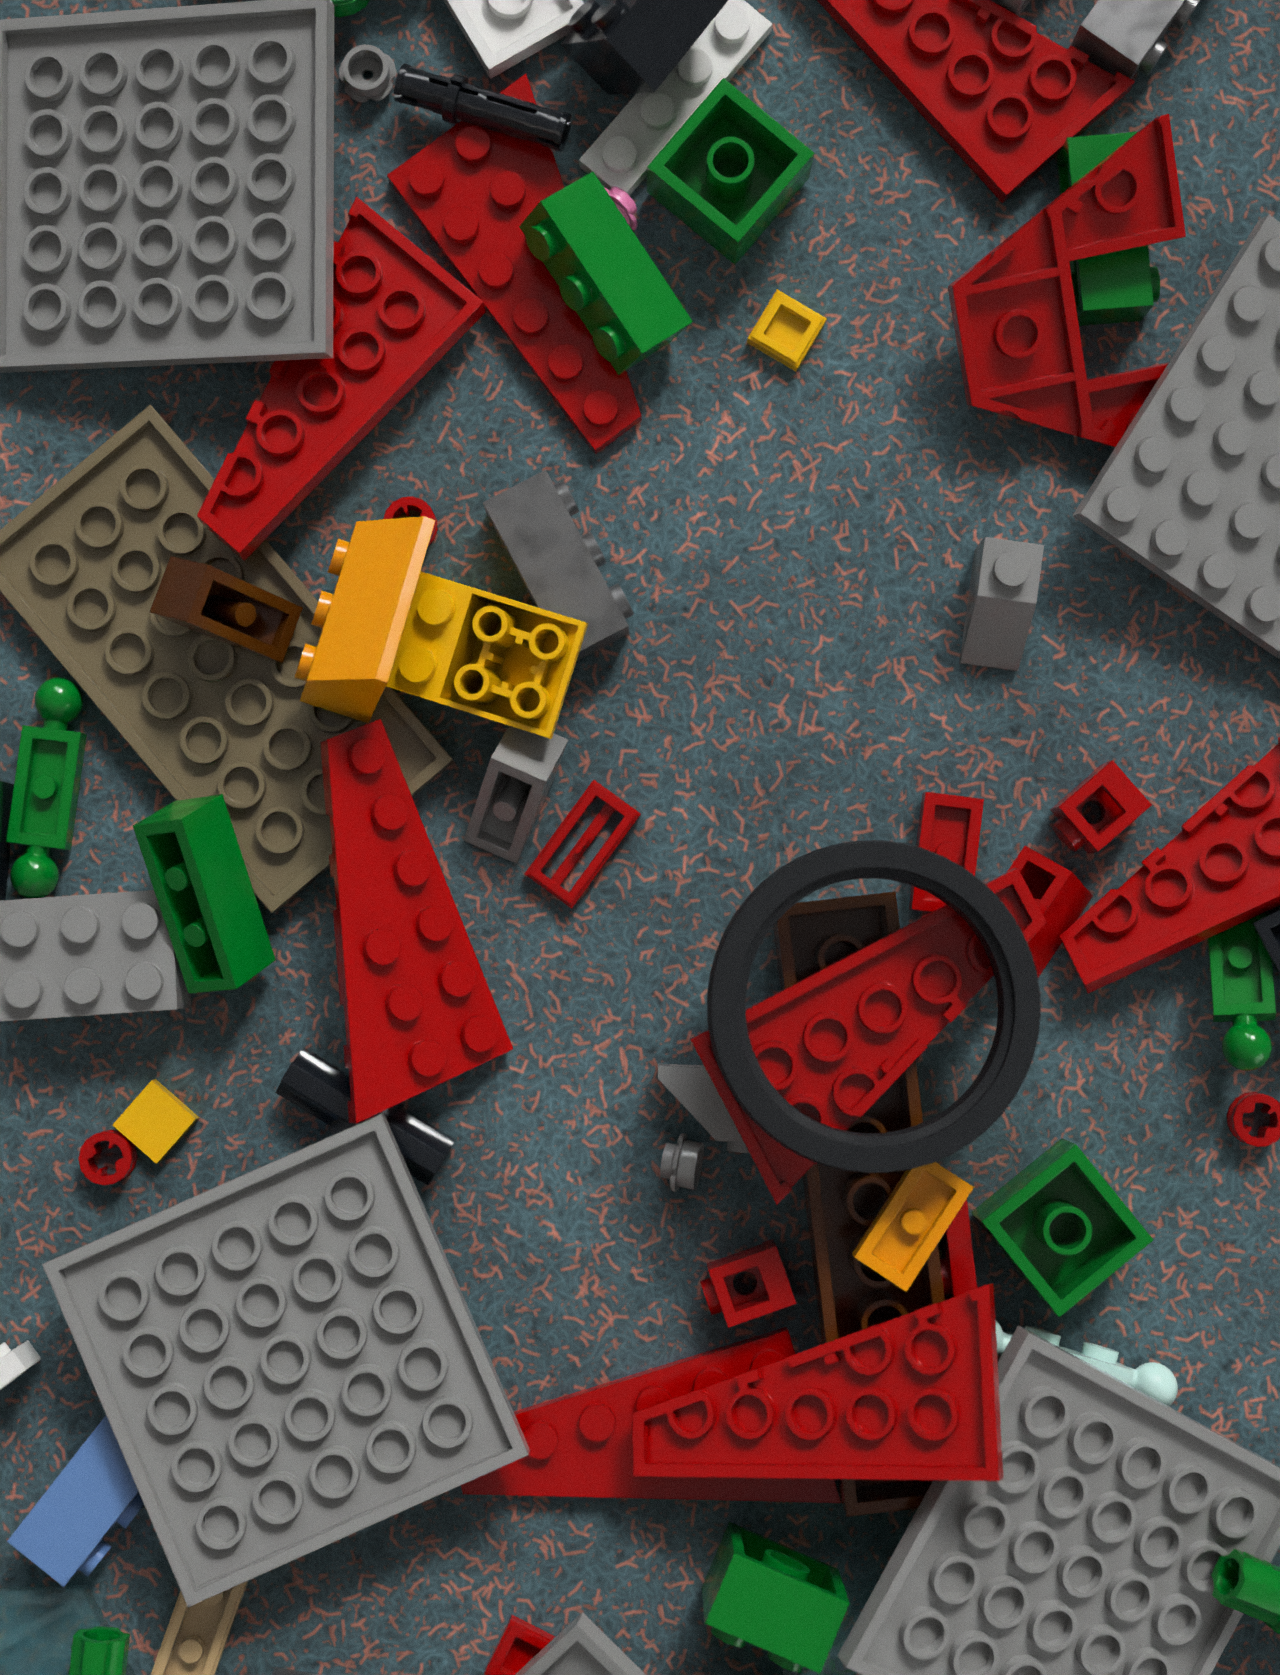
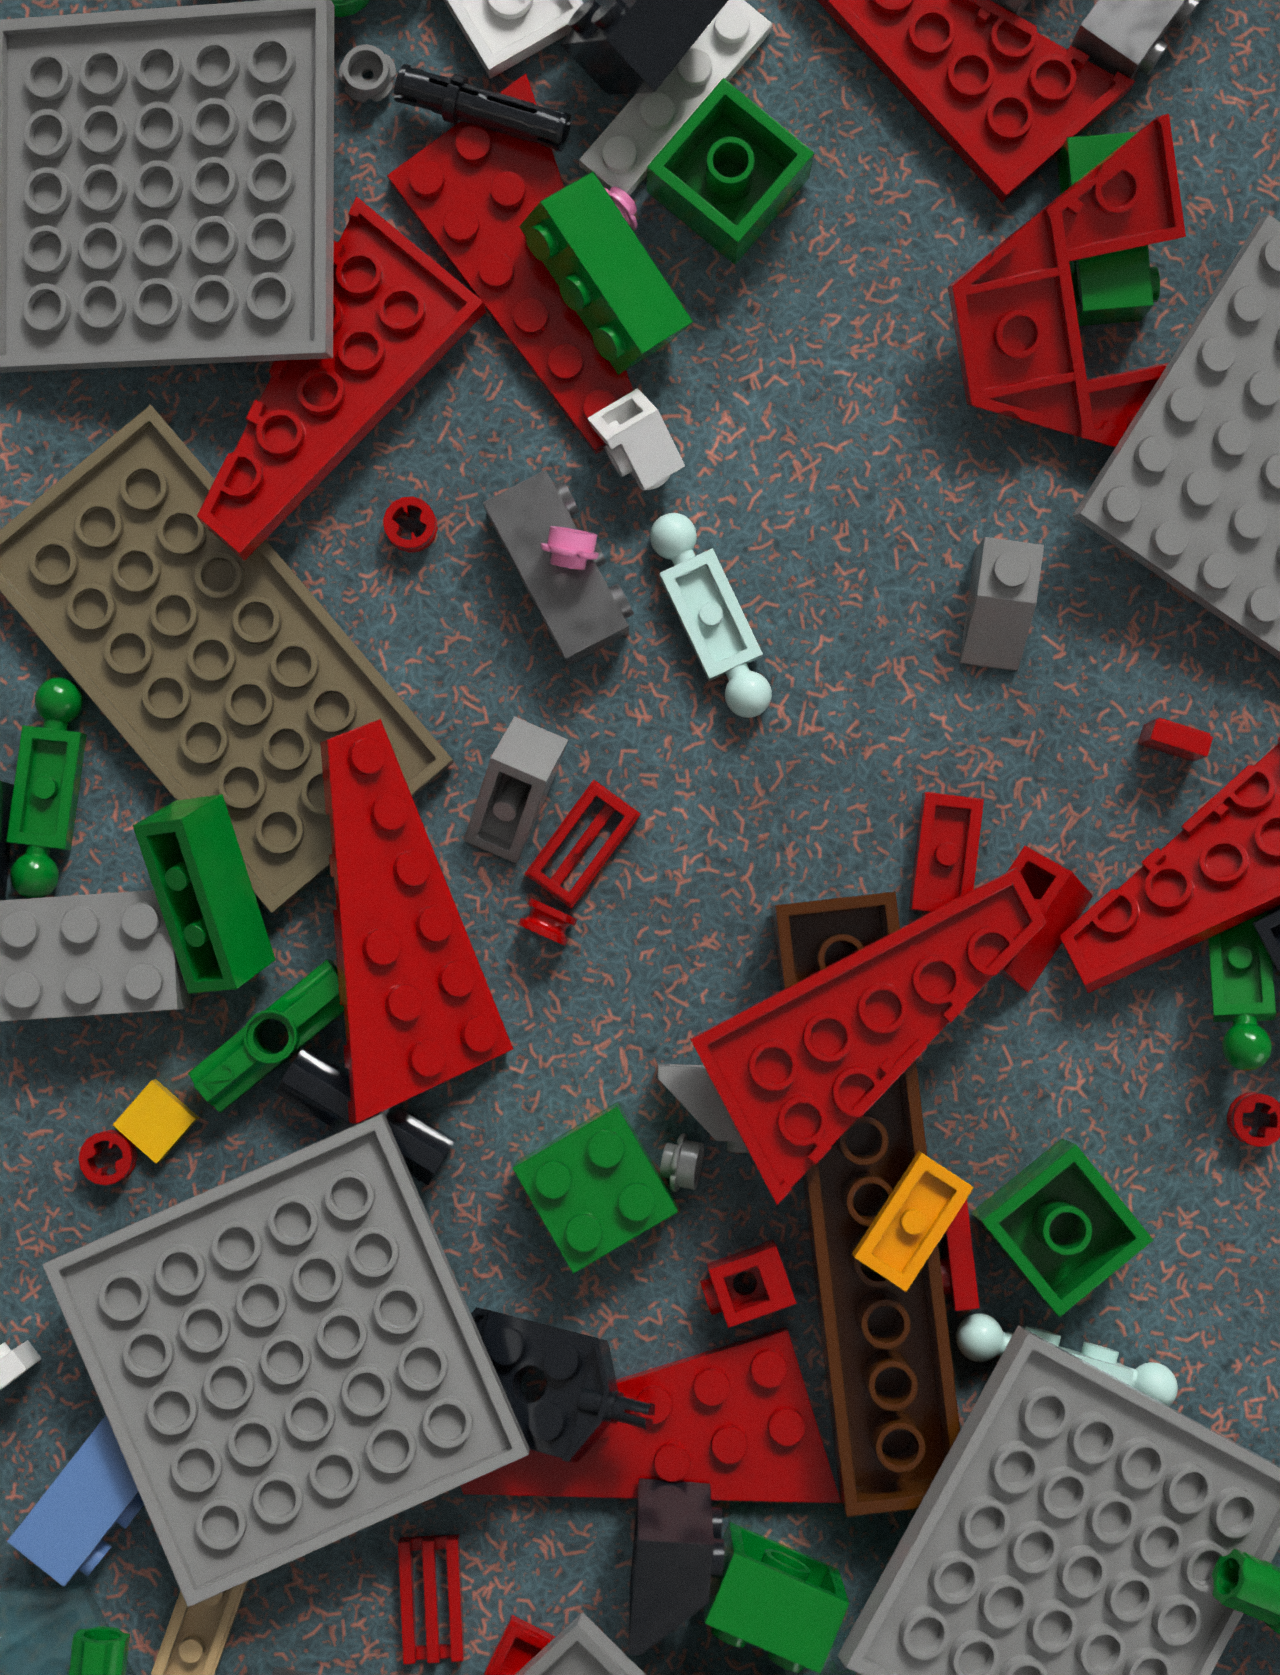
reddish brown slope [150,556,303,663] -> none
light orange slope [294,516,436,723] -> none
yellow slope [386,571,588,739] -> none
red wing [632,1283,1003,1481] -> none
black tyre [707,840,1041,1173] -> none
yellow tile [747,289,827,372] -> none
red brick [1050,760,1152,854] -> none
none -> green piece [188,959,344,1113]
none -> red tile [398,1534,465,1664]
none -> black plate [471,1307,655,1462]
none -> green brick [512,1102,678,1274]
none -> red bush [518,898,578,946]
none -> bright pink plate [540,526,599,570]
none -> white brick [587,388,685,490]
none -> black slope [628,1478,724,1655]
none -> light aqua plate [650,513,772,718]
none -> red tile [1138,718,1213,762]

